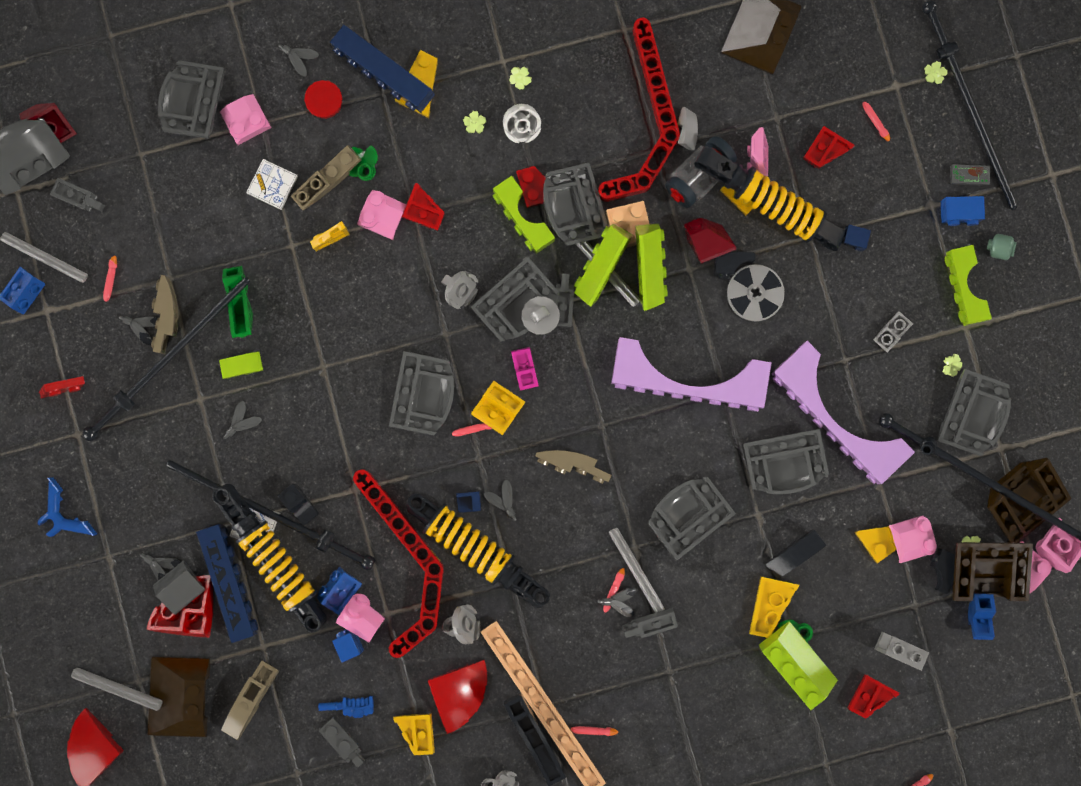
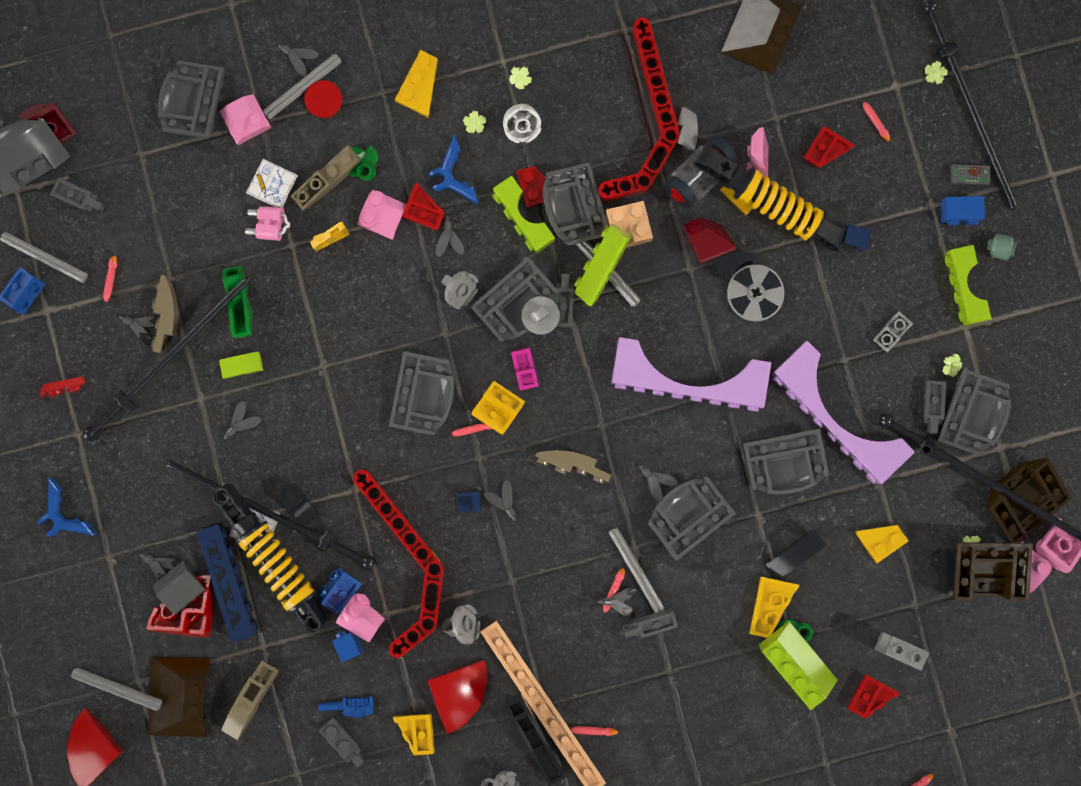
dark blue brick [330,25,435,113] -> none
piece [406,494,550,608] -> none
lime slope [635,224,668,311] -> none
bright pink slope [889,516,937,563] -> none
blue brick [968,594,996,640] -> none
none -> bright pink piece [245,206,290,241]
none -> light grey axle [263,54,341,119]
none -> blue piece [428,135,479,205]
none -> dark grey piece [435,216,464,257]
none -> dark grey piece [639,465,677,502]
none -> dark grey hinge [923,380,946,434]

